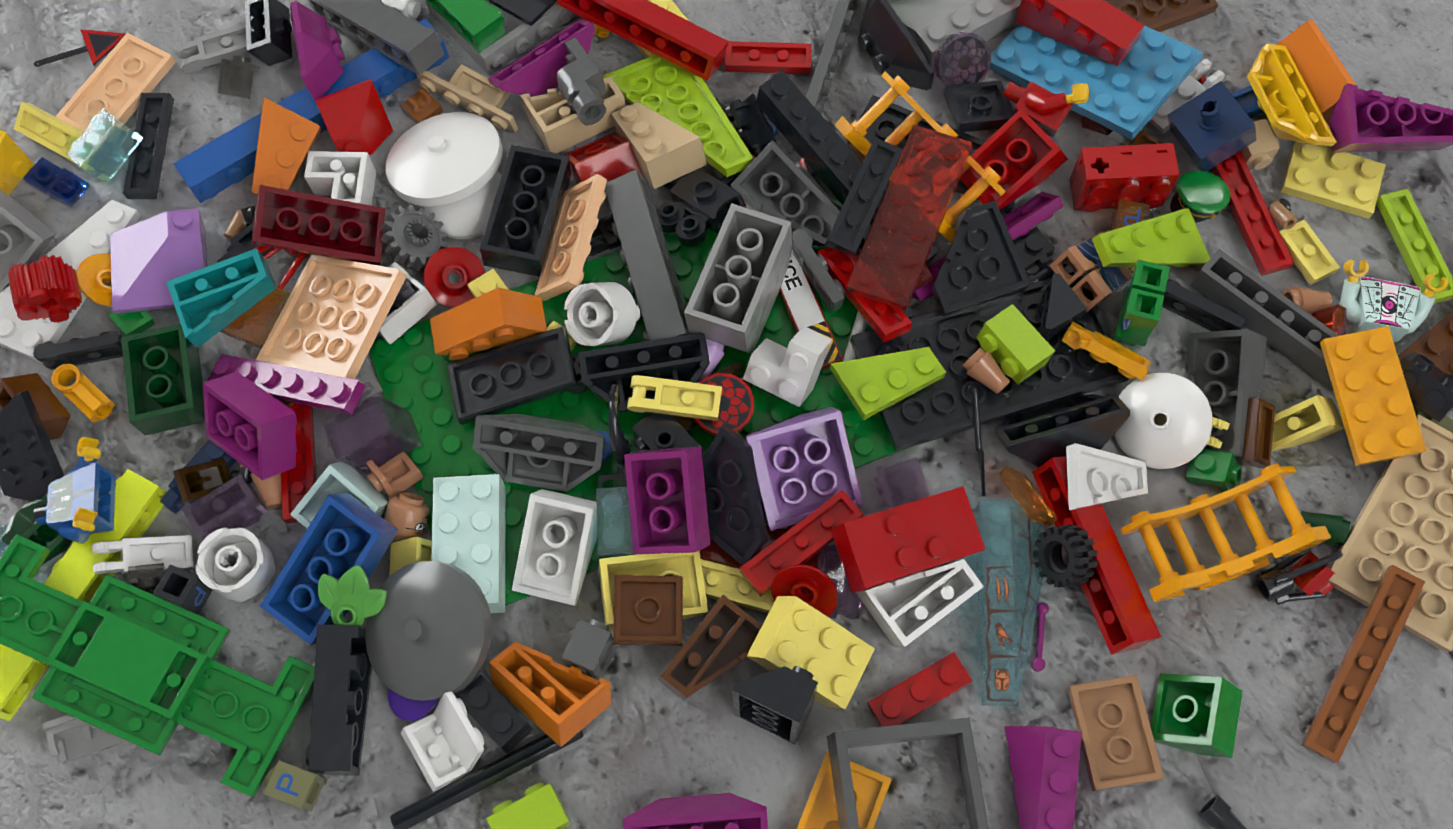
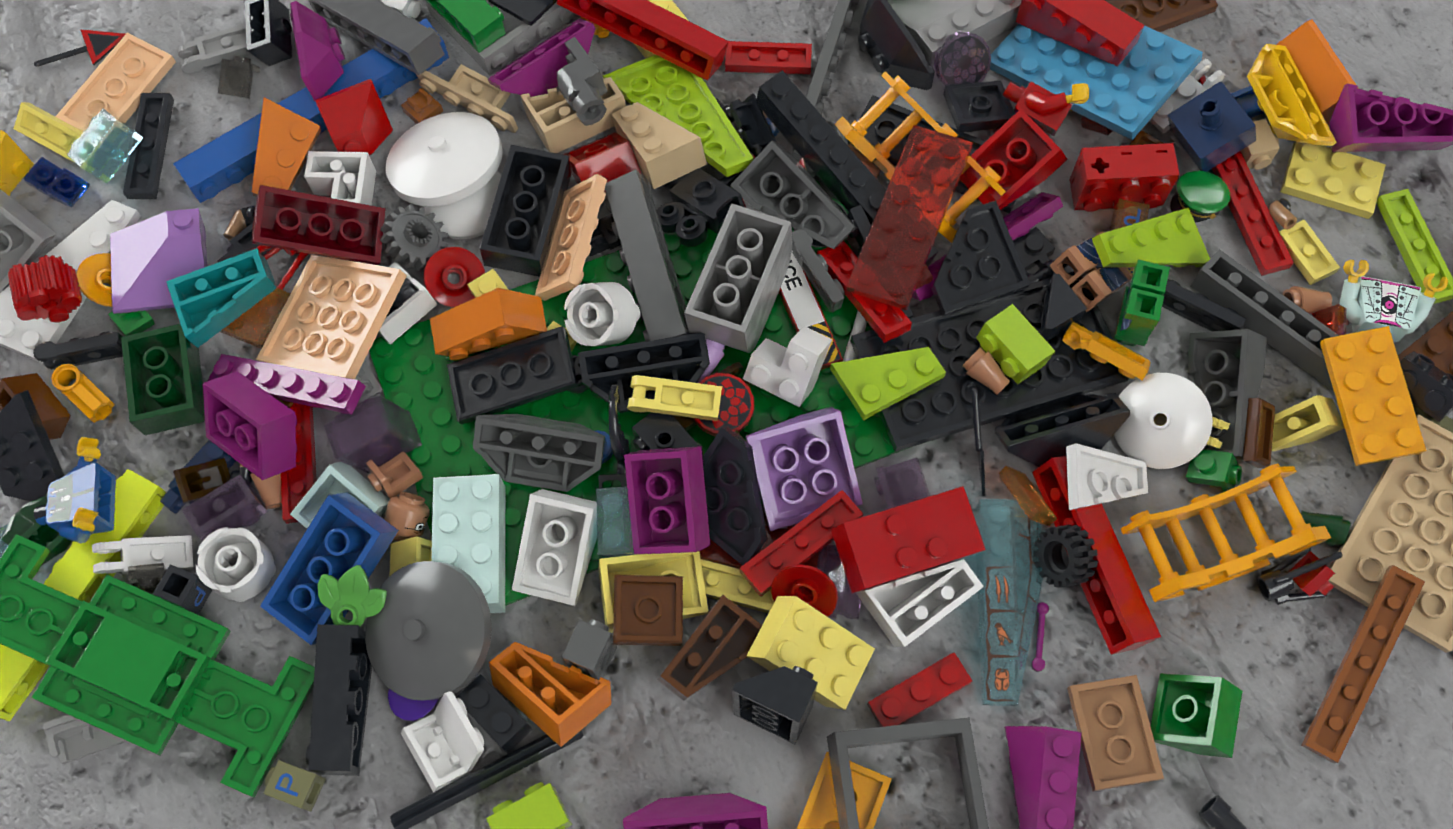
black plate [825,137,903,257] -> none

